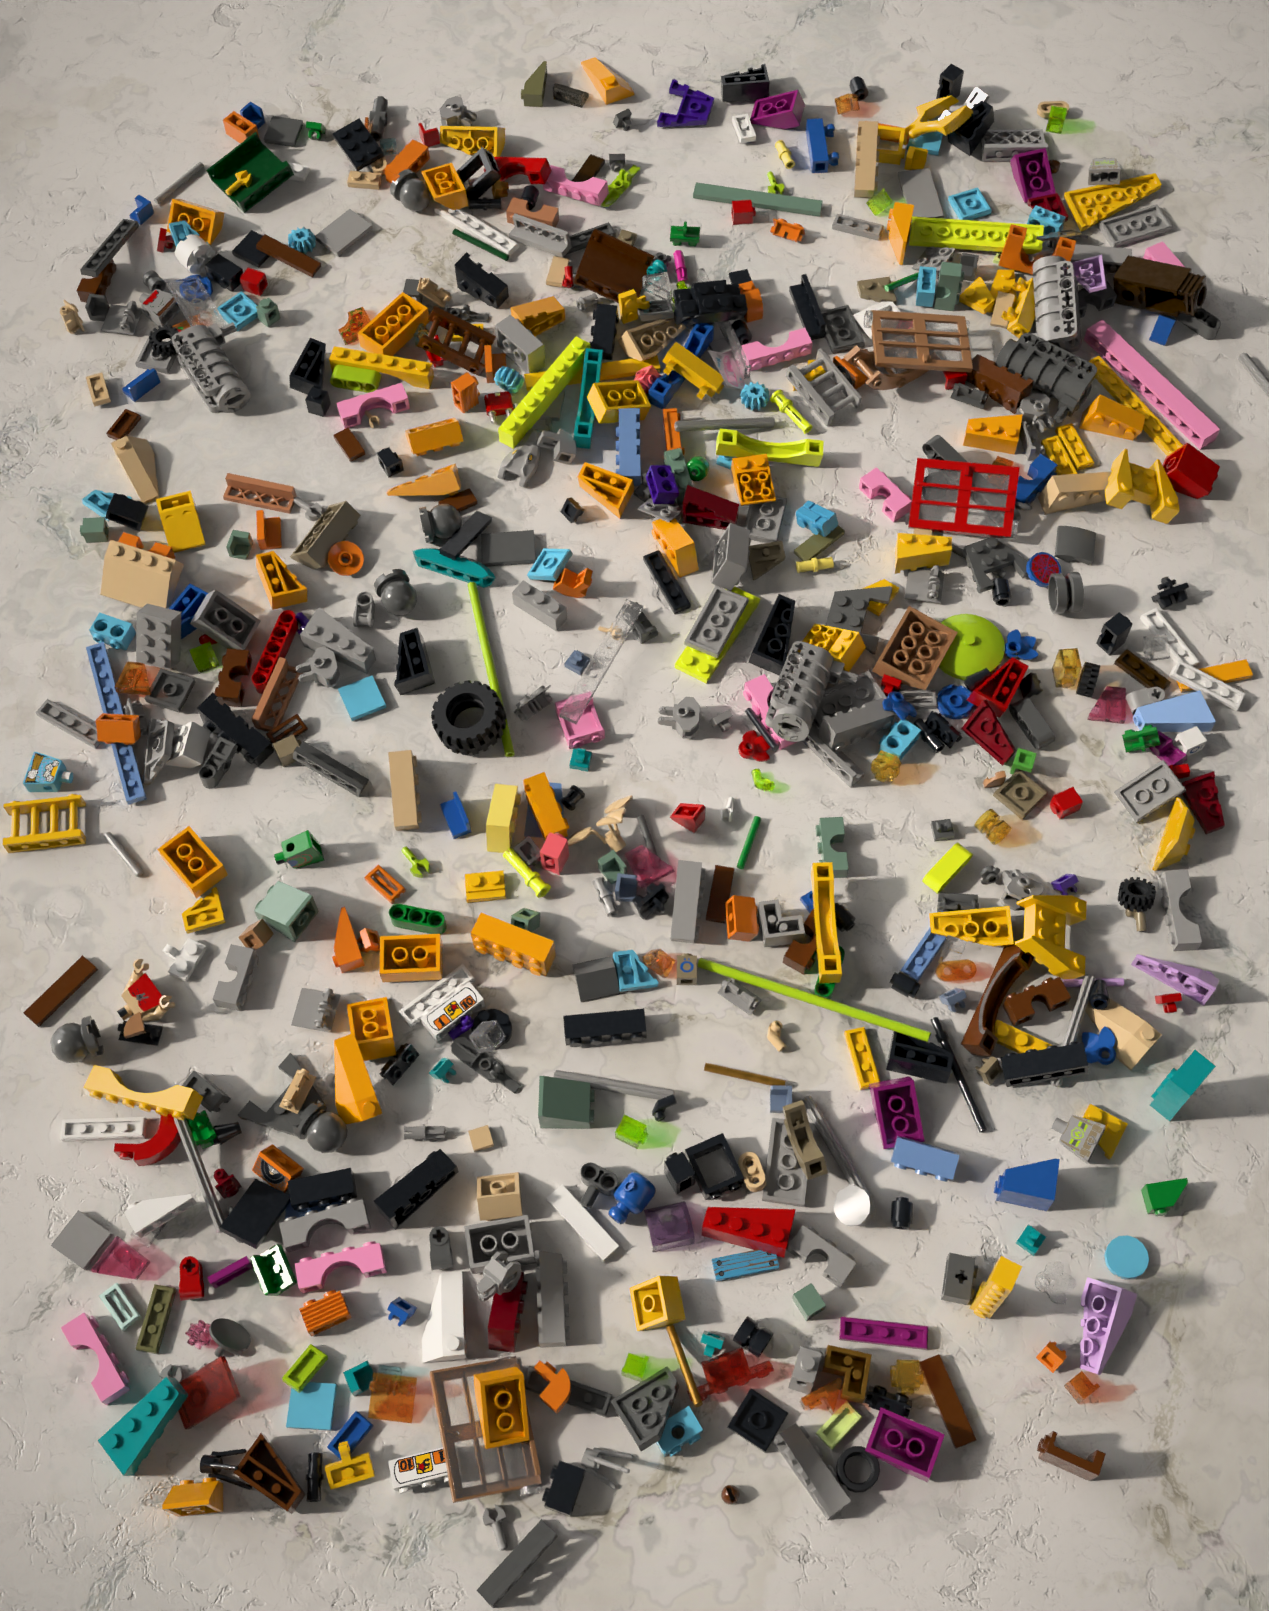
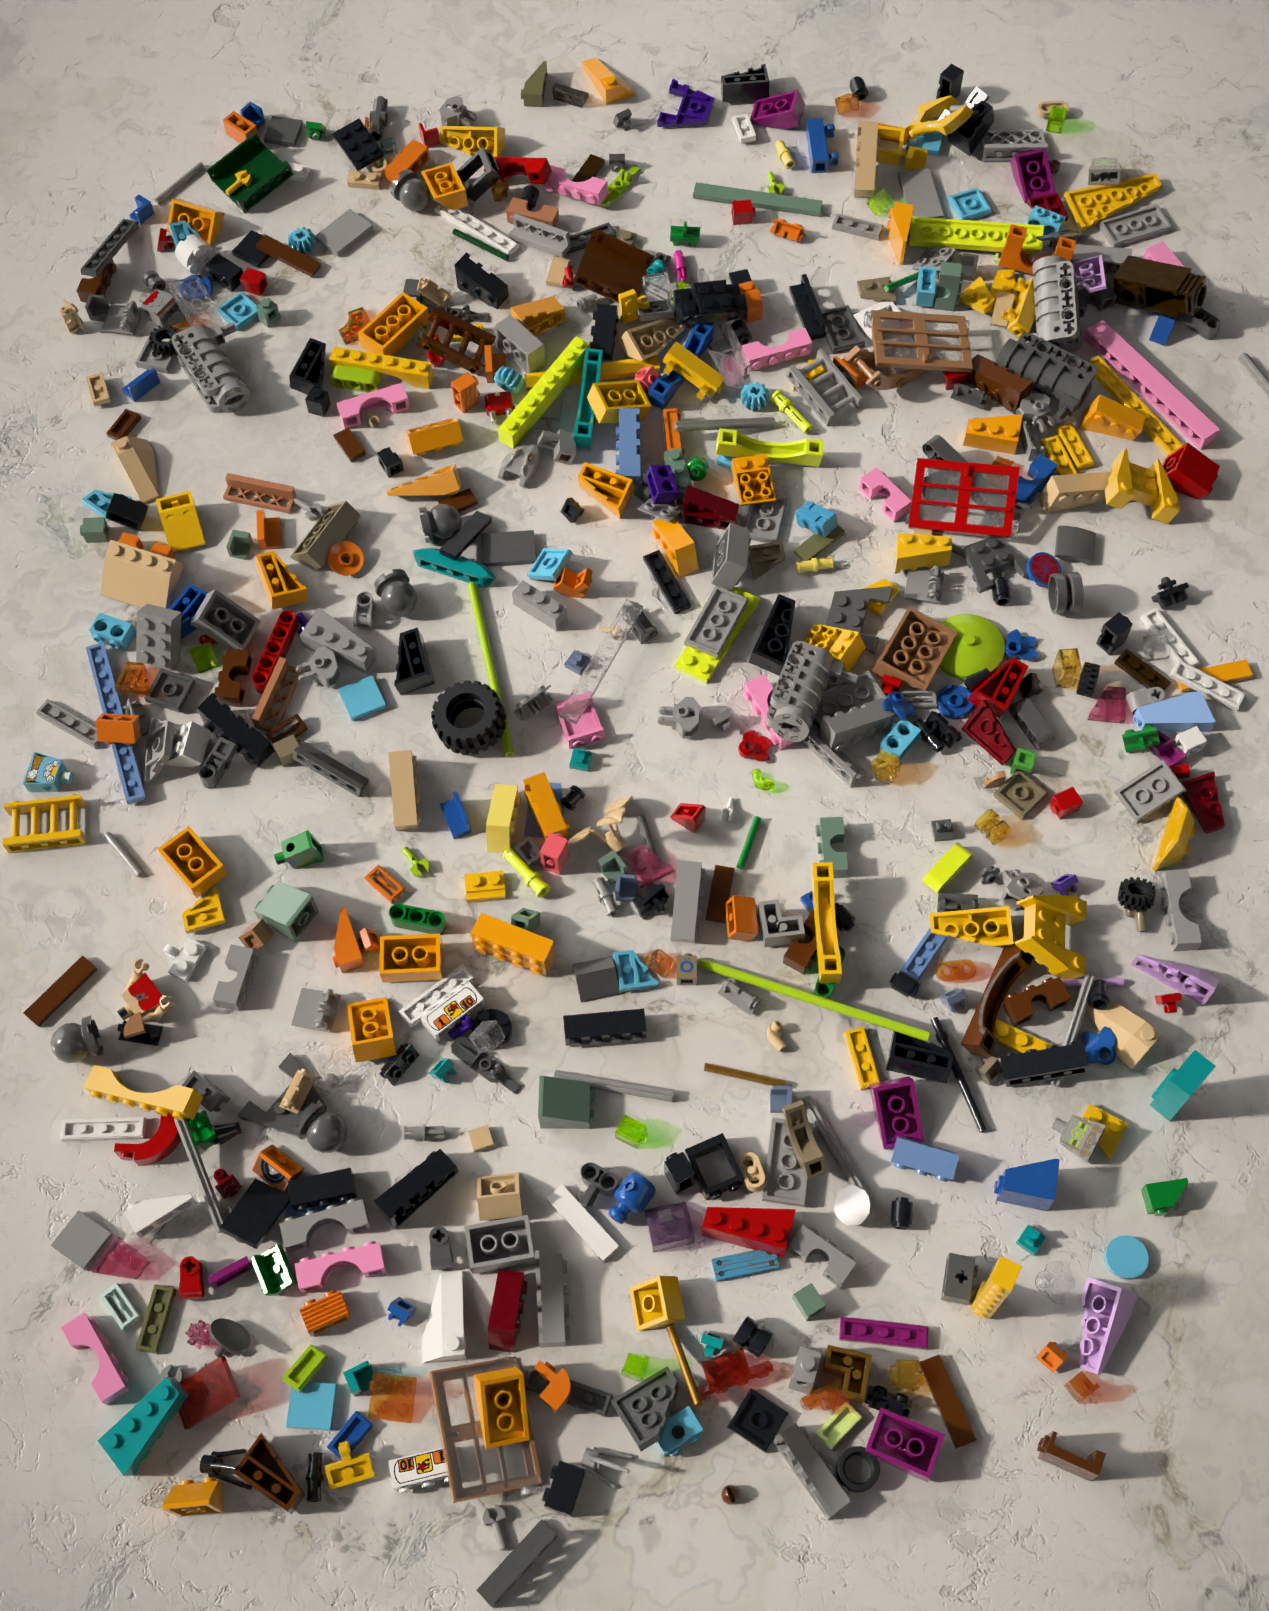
light orange wedge [334,1033,382,1124] -> none
black pin [468,197,501,211] -> none
light grey hinge [477,1251,521,1302] -> none
black arm [652,1094,677,1122] -> none
black bar [745,708,779,751] -> none

